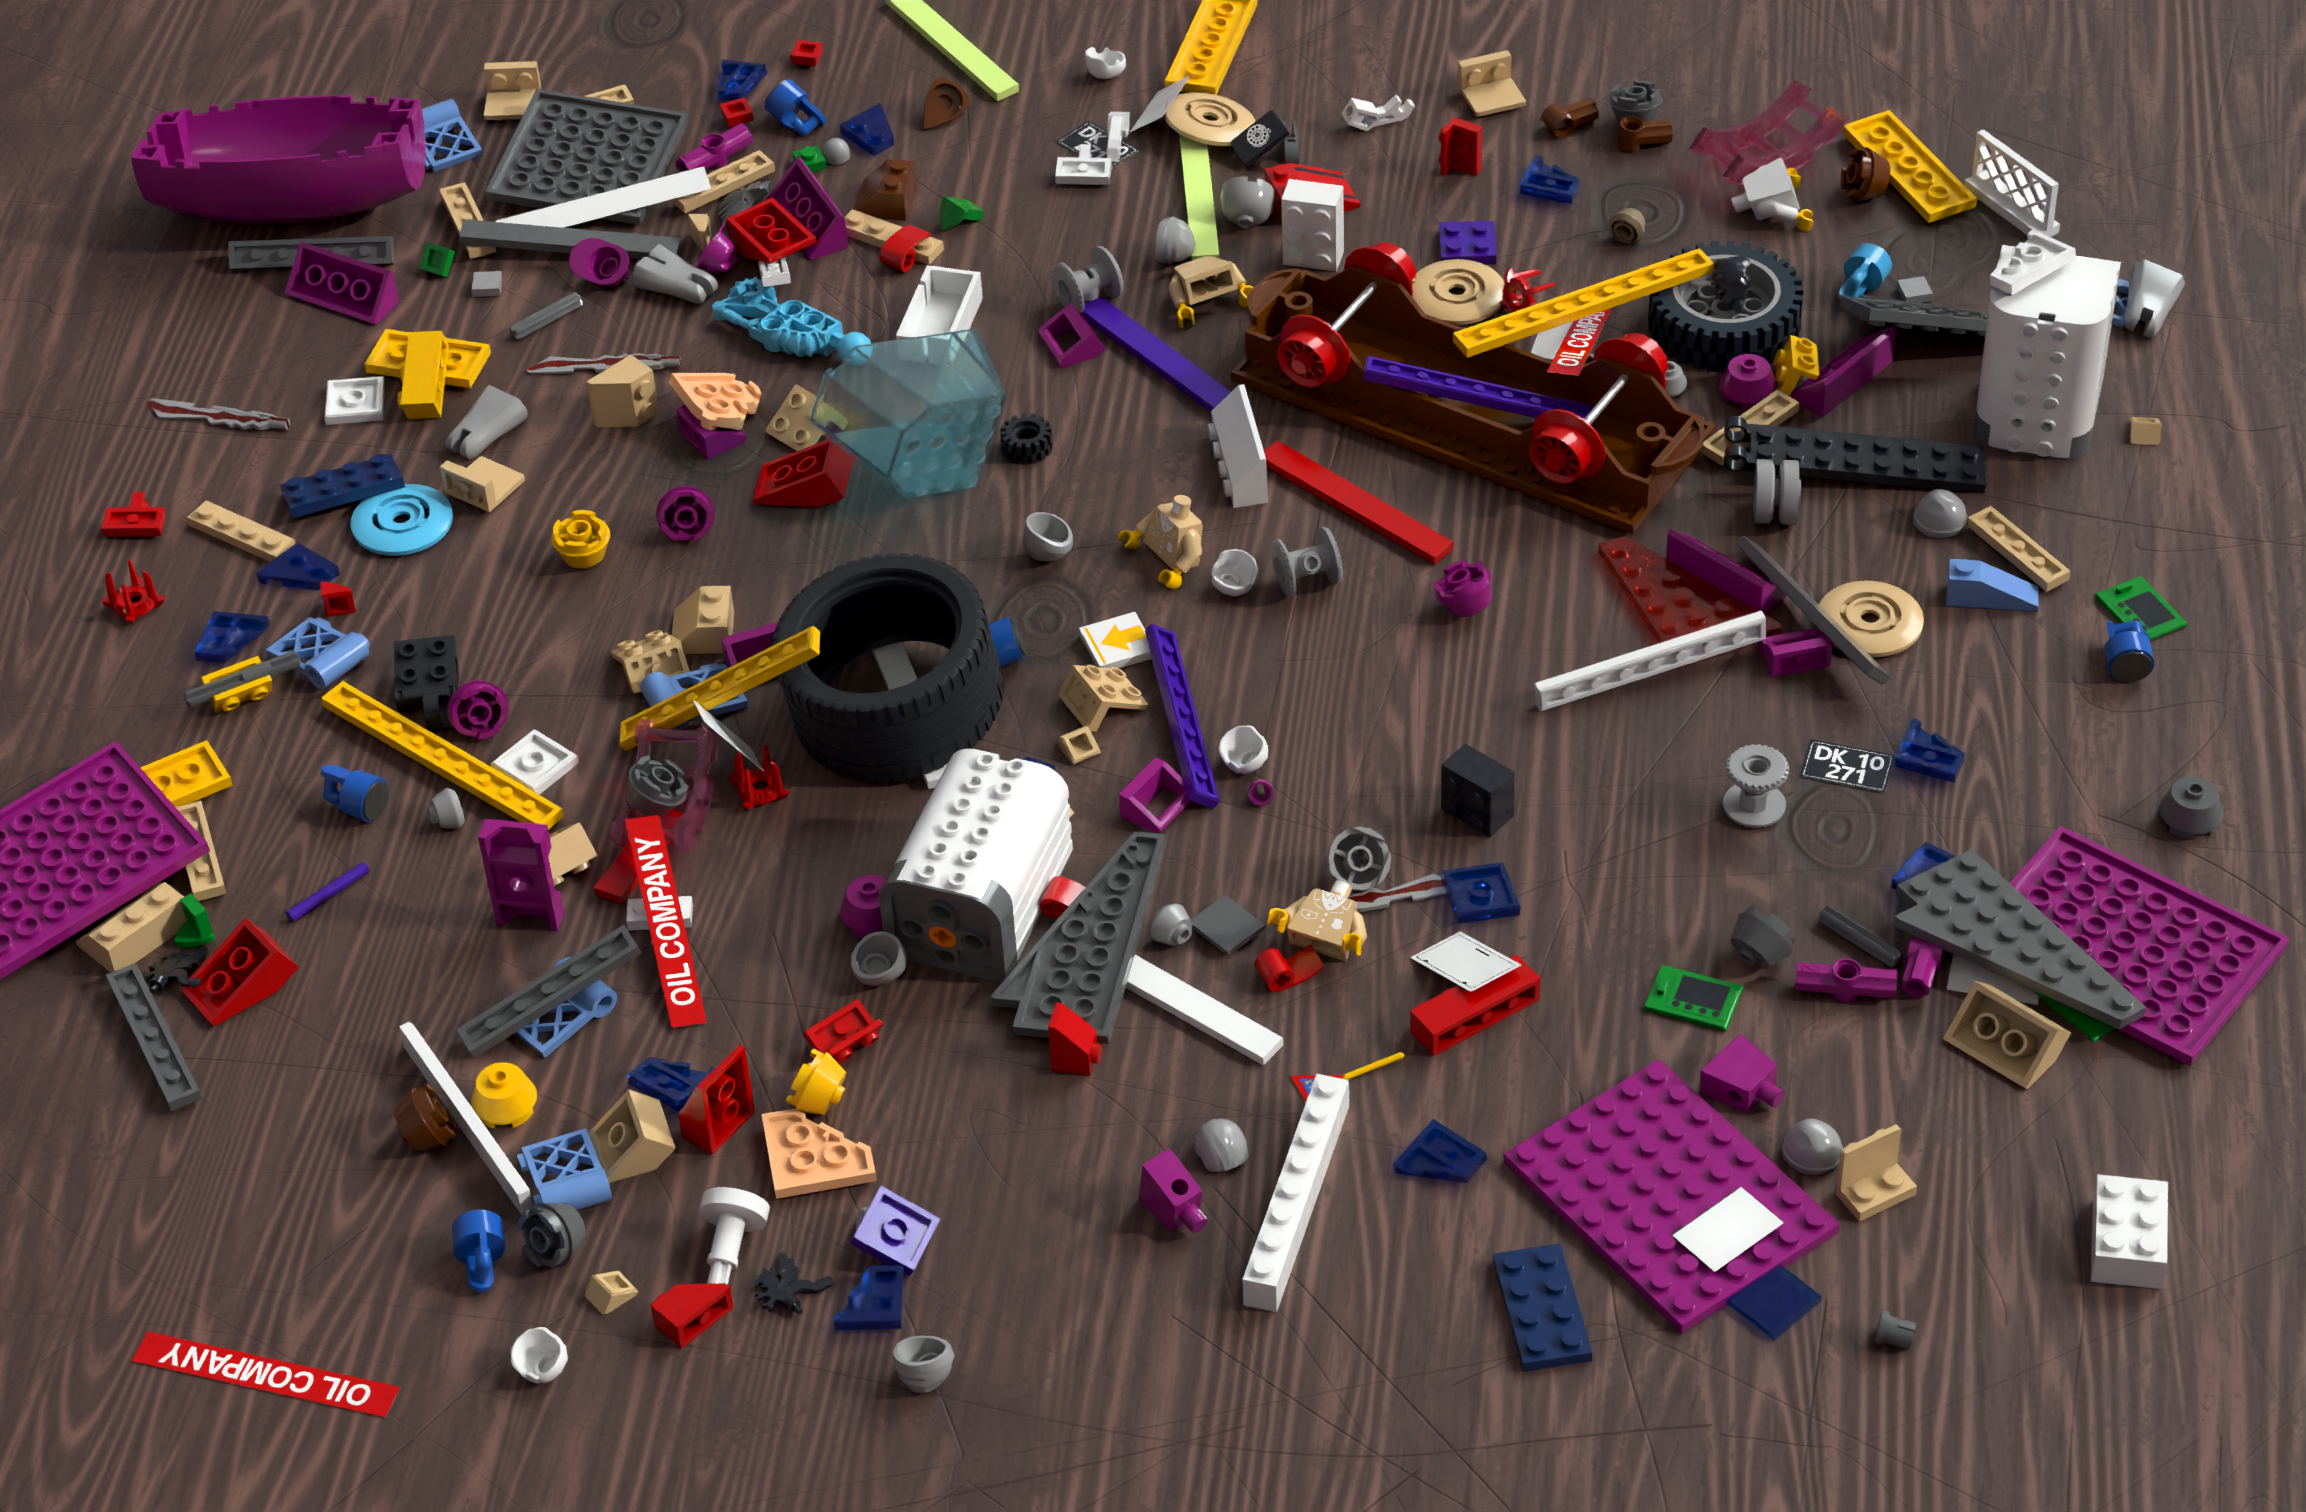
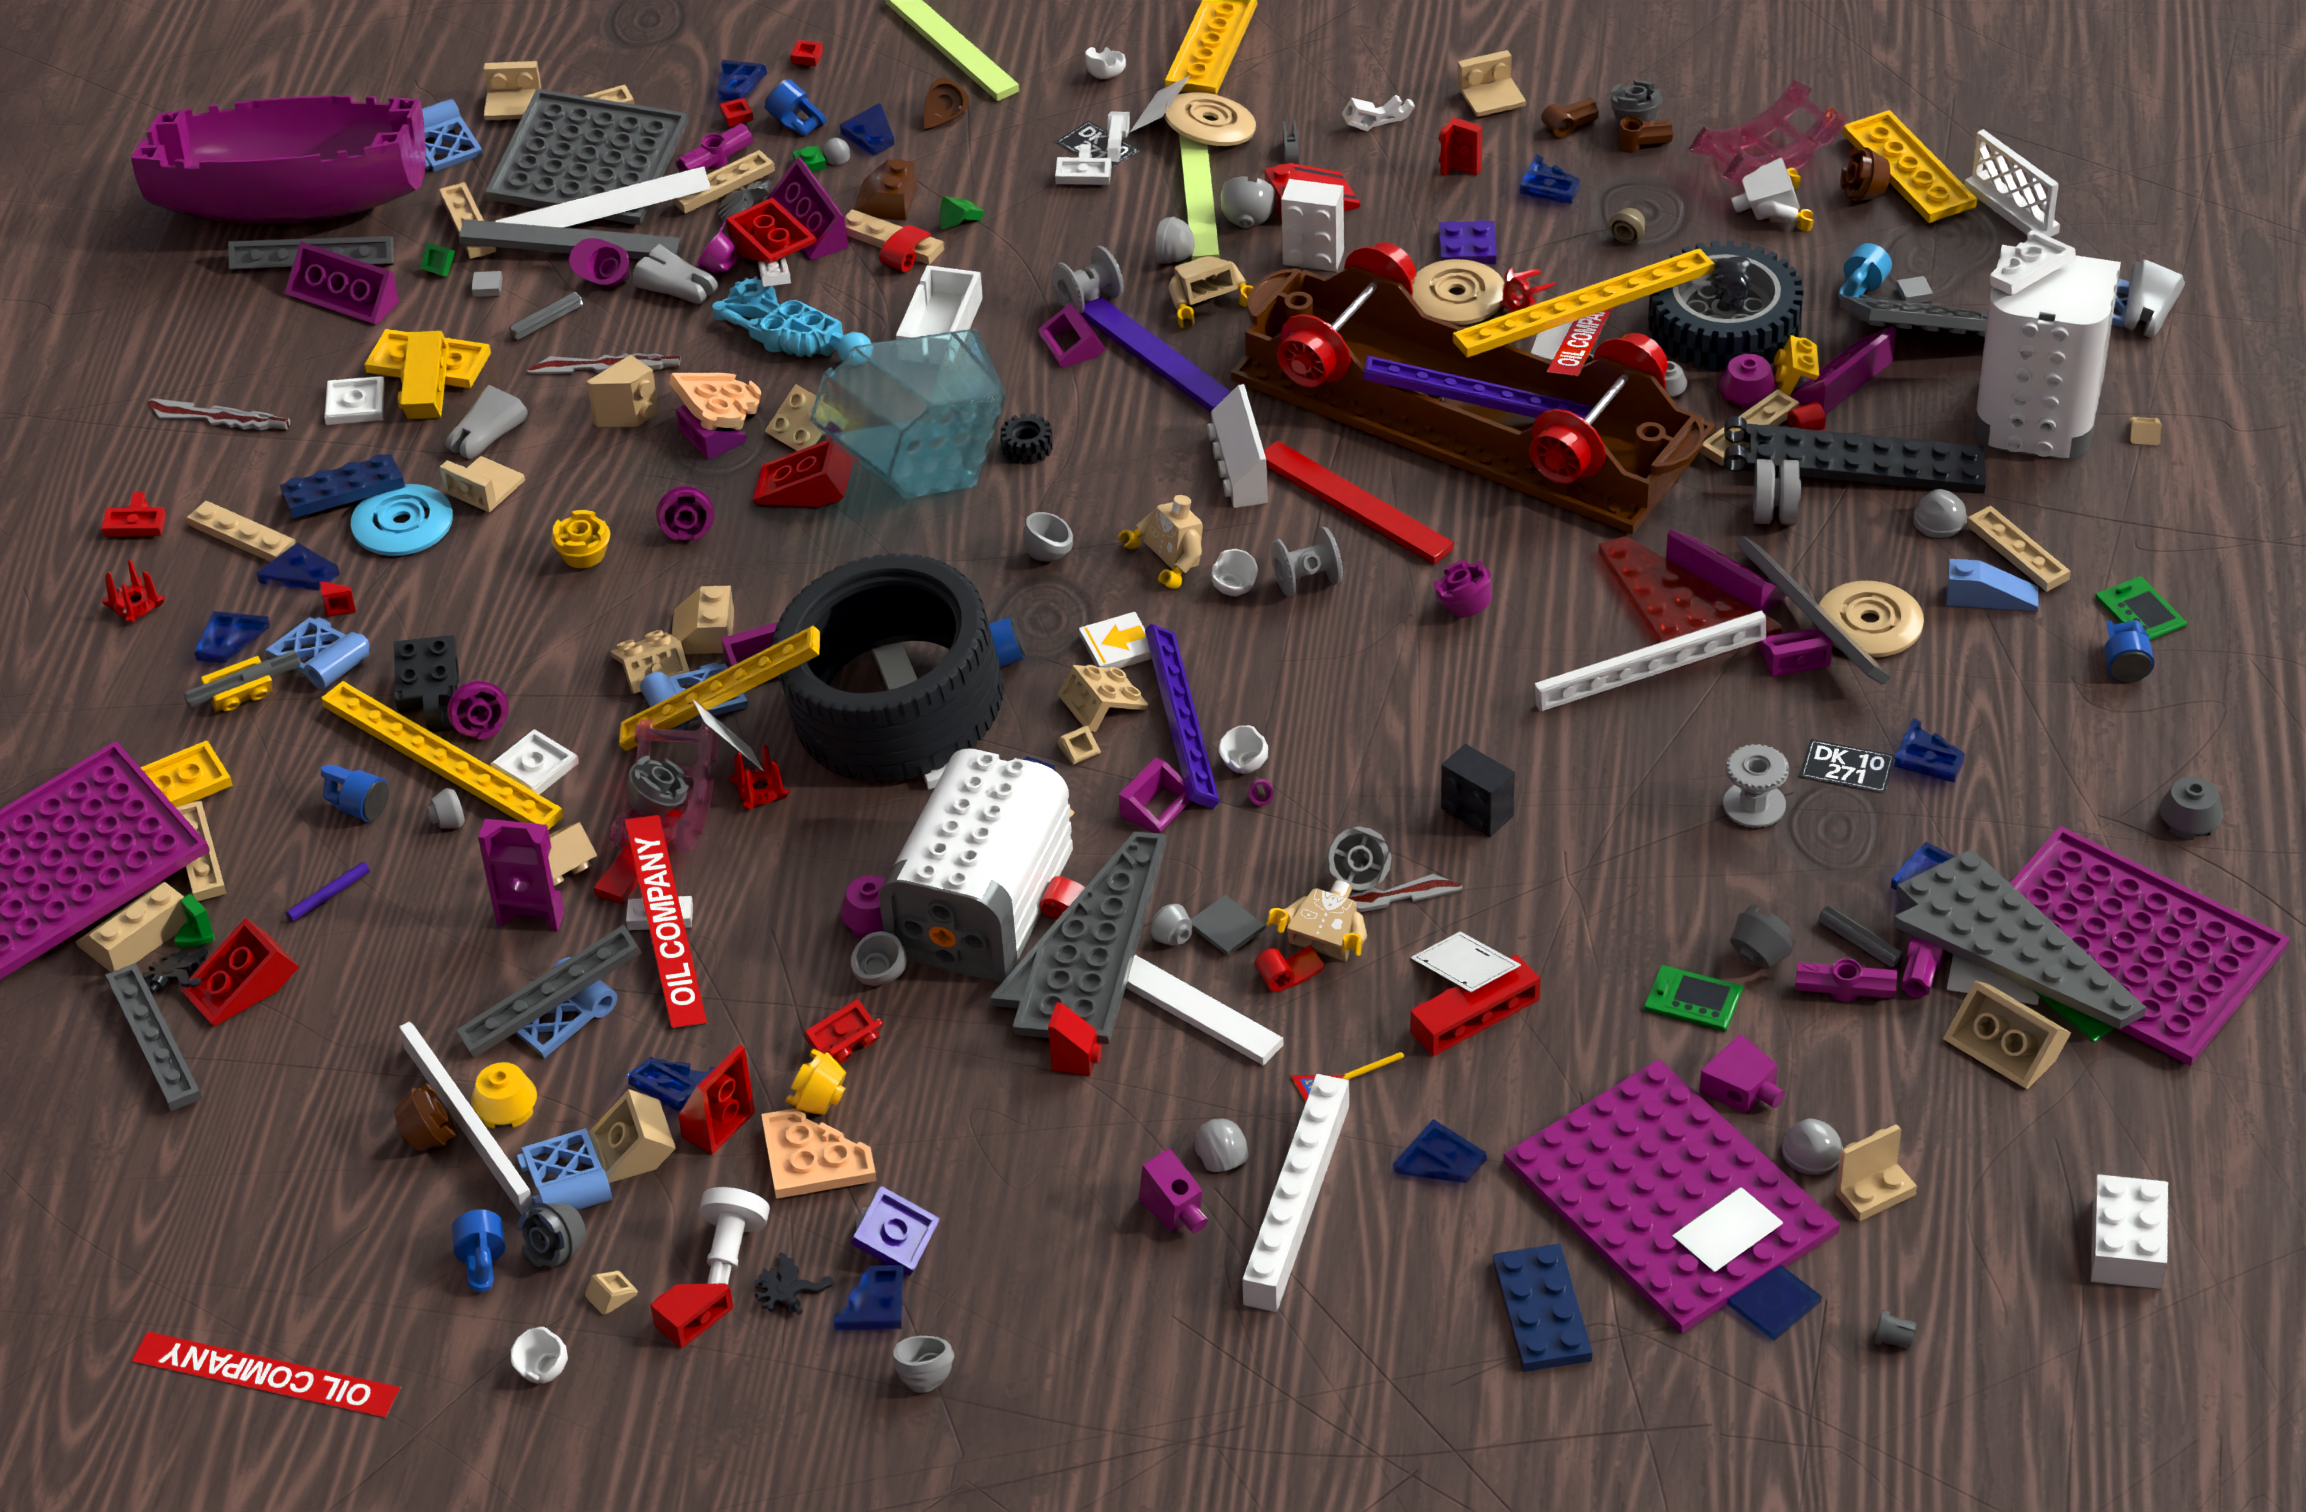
tan slope [688,214,711,252] -> none
black slope [1231,110,1290,167] -> none
clear blue tile [1441,862,1521,924] -> none
none -> red panel [1787,401,1828,431]

